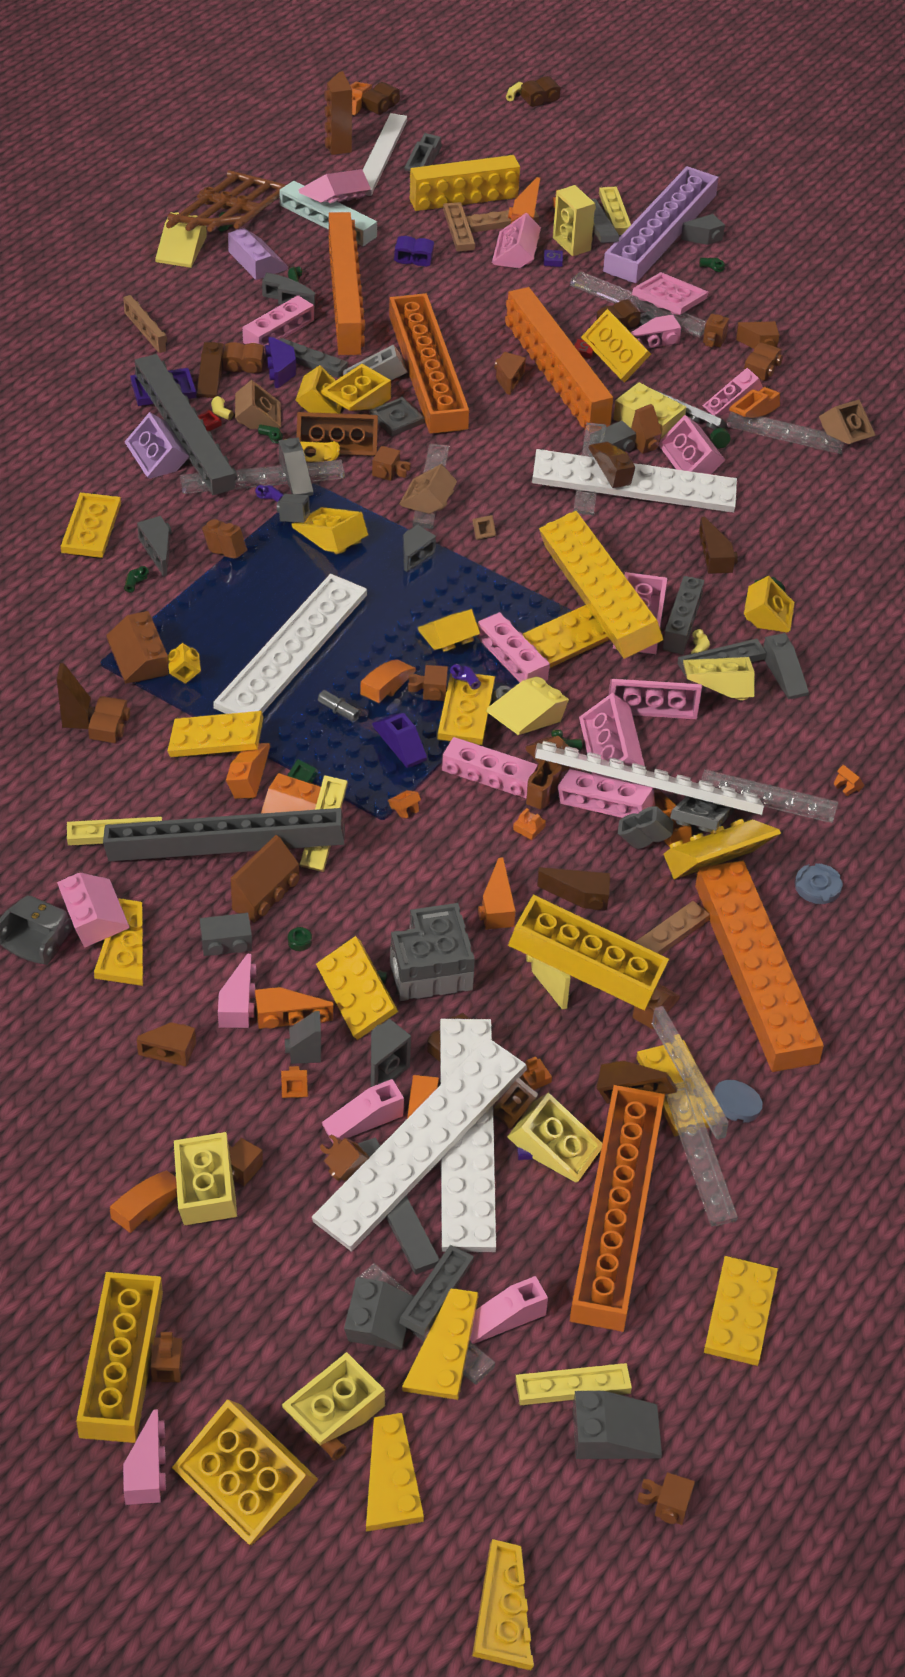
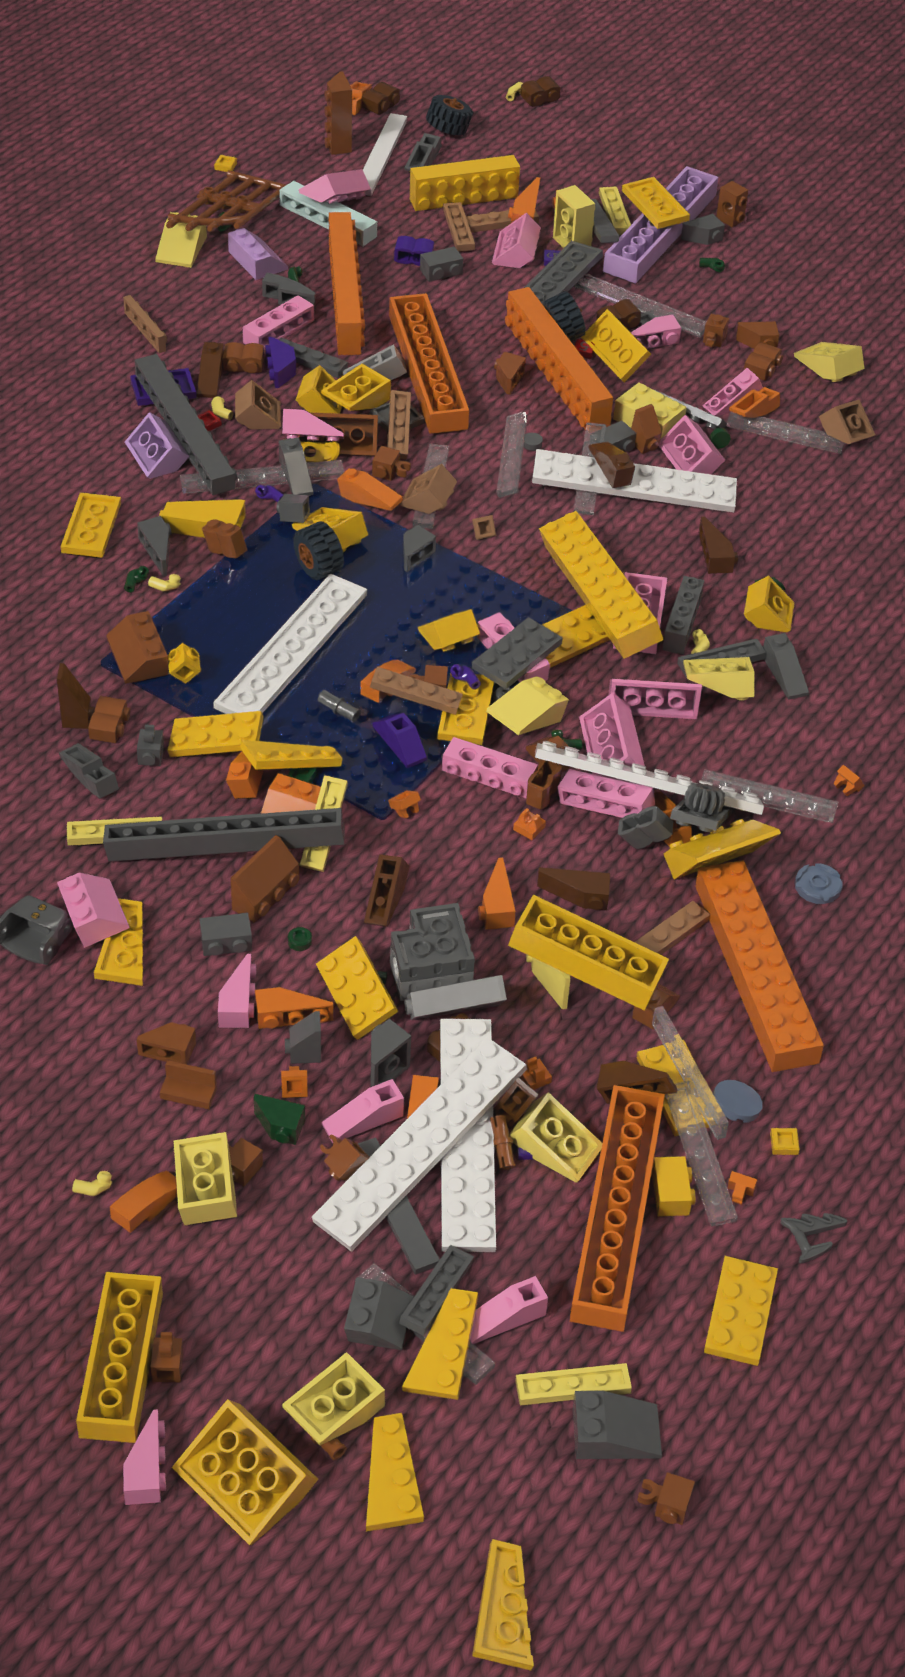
dark green arm [258,424,283,443] -> none
bright pink plate [632,272,708,315] -> none
none -> dark grey slope [59,743,119,799]
none -> light yellow arm [72,1171,112,1196]
none -> dark grey brick [137,724,164,766]
none -> light yellow arm [148,574,181,592]
none -> yellow slope [159,500,246,538]
none -> dark orange panel [160,1061,217,1109]
none -> yellow tile [214,155,237,172]
none -> yellow wing [240,740,343,769]
none -> dark green slope [254,1094,305,1145]
none -> bright pink slope [282,409,344,442]
none -> black wheel [294,521,344,580]
none -> orange slope [337,468,403,511]
none -> reddish brown slope [364,854,410,927]
none -> medium nougat plate [370,667,463,715]
none -> medium nougat plate [387,390,411,460]
none -> light grey slope [404,975,507,1020]
none -> dark grey brick [420,247,463,282]
none -> black wheel [426,95,473,135]
none -> dark grey plate [472,617,563,689]
none -> dark orange pin [490,1115,516,1170]
none -> clear tile [496,411,527,498]
none -> dark grey tile [522,433,543,451]
none -> dark grey plate [524,241,603,306]
none -> black wheel [544,291,586,342]
none -> yellow plate [622,177,690,229]
none -> yellow brick [652,1156,696,1216]
none -> dark grey gear [684,783,725,814]
none -> dark orange brick [716,181,748,228]
none -> orange tile [728,1171,757,1205]
none -> yellow tile [770,1128,800,1155]
none -> dark grey piece [780,1213,847,1263]
none -> light yellow slope [794,342,865,382]

